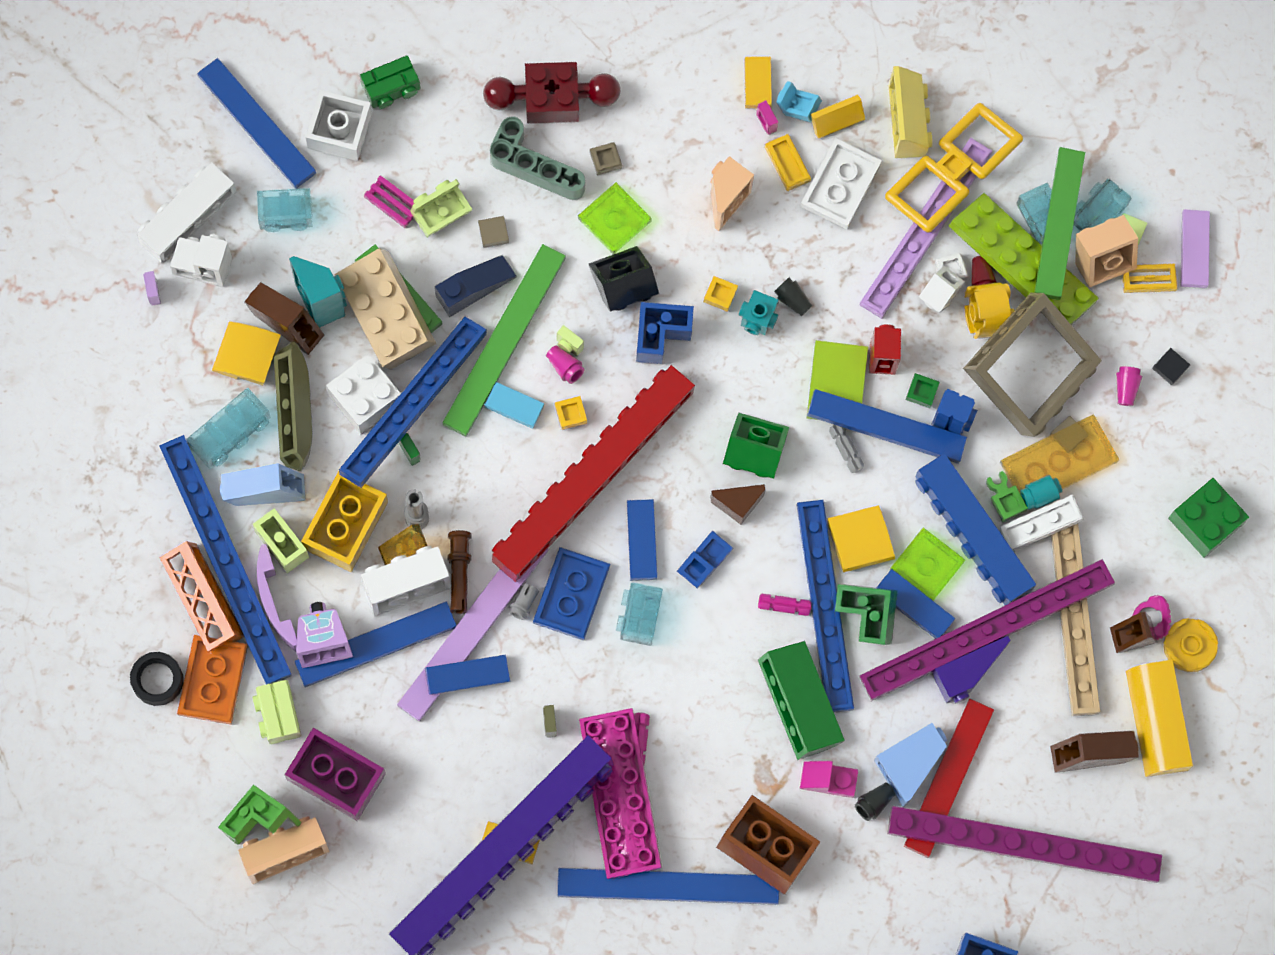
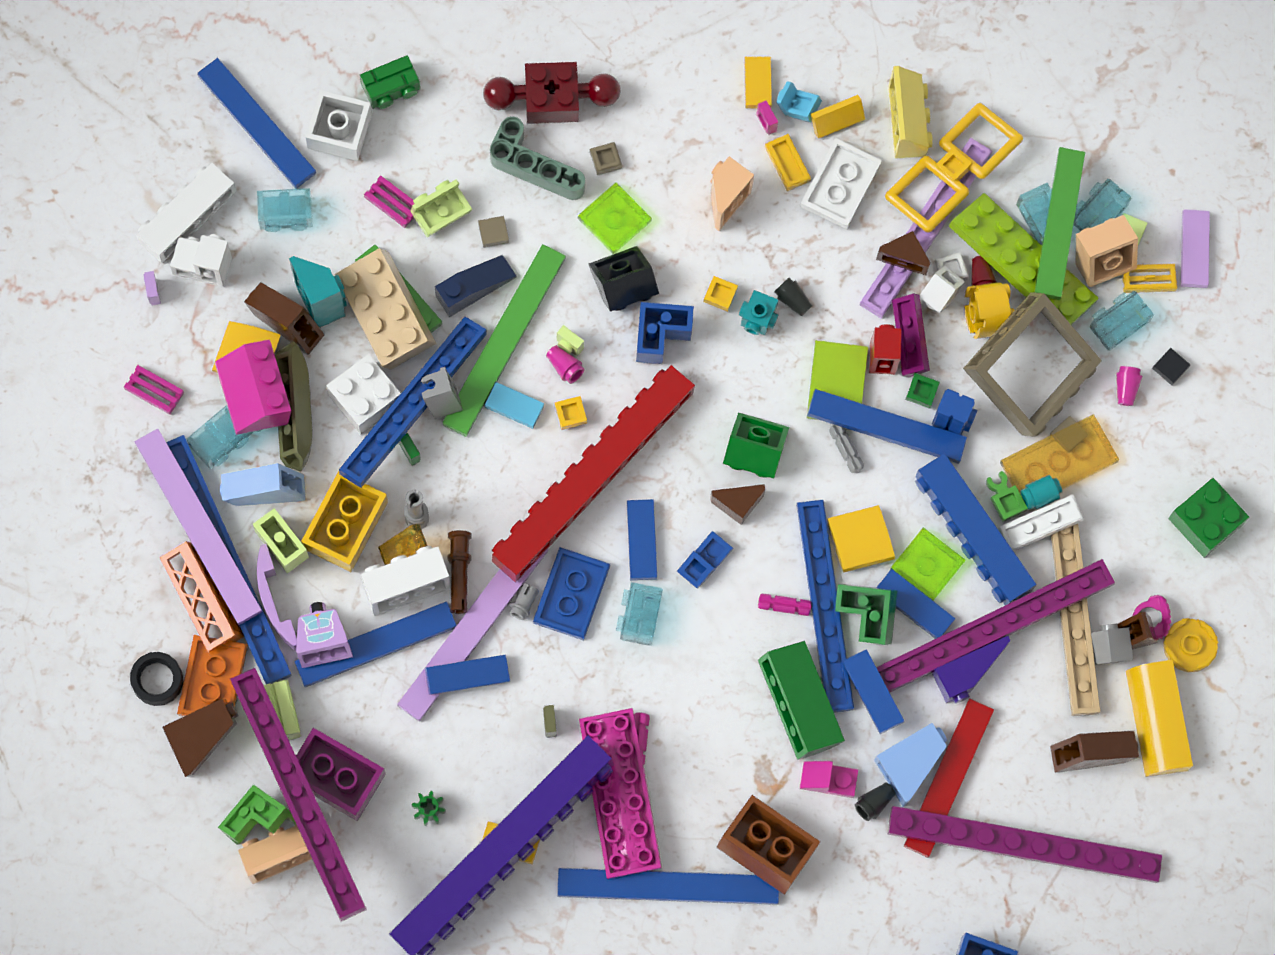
none -> dark pink tile [124,365,184,415]
none -> lavender tile [134,429,262,625]
none -> reddish brown slope [162,698,238,777]
none -> dark pink slope [215,339,291,435]
none -> magenta plate [230,668,367,922]
none -> green gear [411,791,446,826]
none -> light grey hinge [421,367,463,419]
none -> blue tile [842,649,904,734]
none -> reddish brown slope [876,231,930,275]
none -> magenta plate [892,293,930,377]
none -> clear light blue brick [1090,291,1154,351]
none -> light grey brick [1091,624,1133,665]

